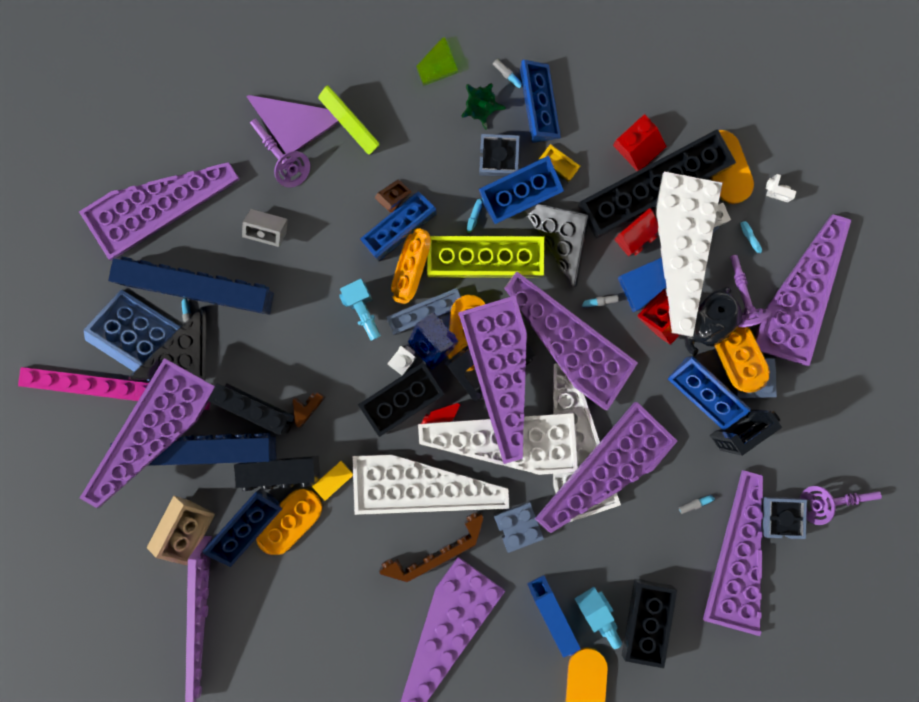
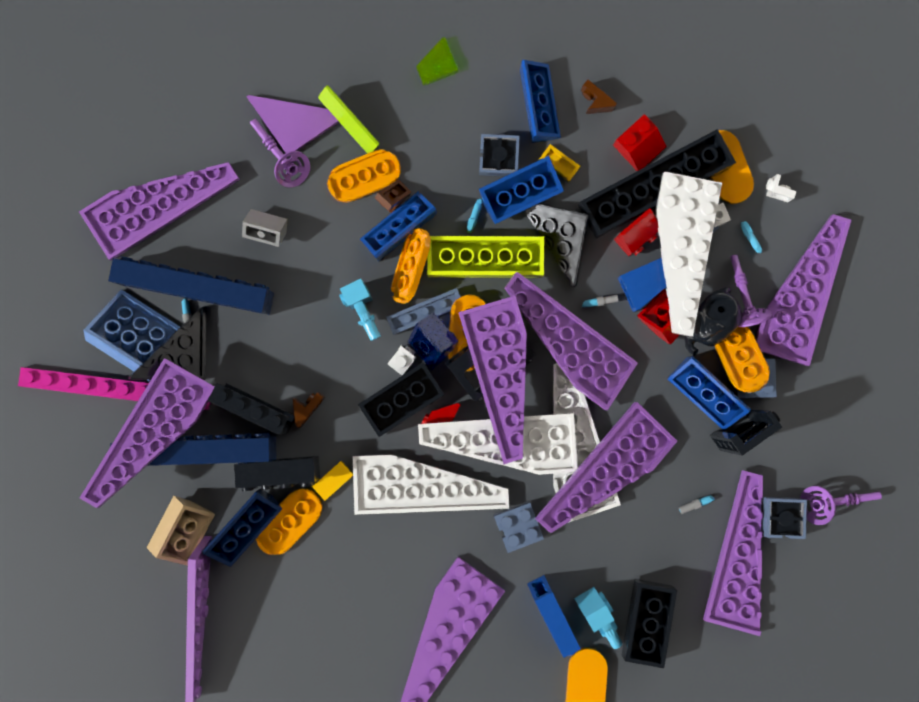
reddish brown slope [379,512,484,582] -> none
dark green piece [461,83,506,130] -> none
light grey piece [493,59,522,88] -> none
none -> light orange tile [327,149,401,203]
none -> reddish brown slope [581,80,617,114]

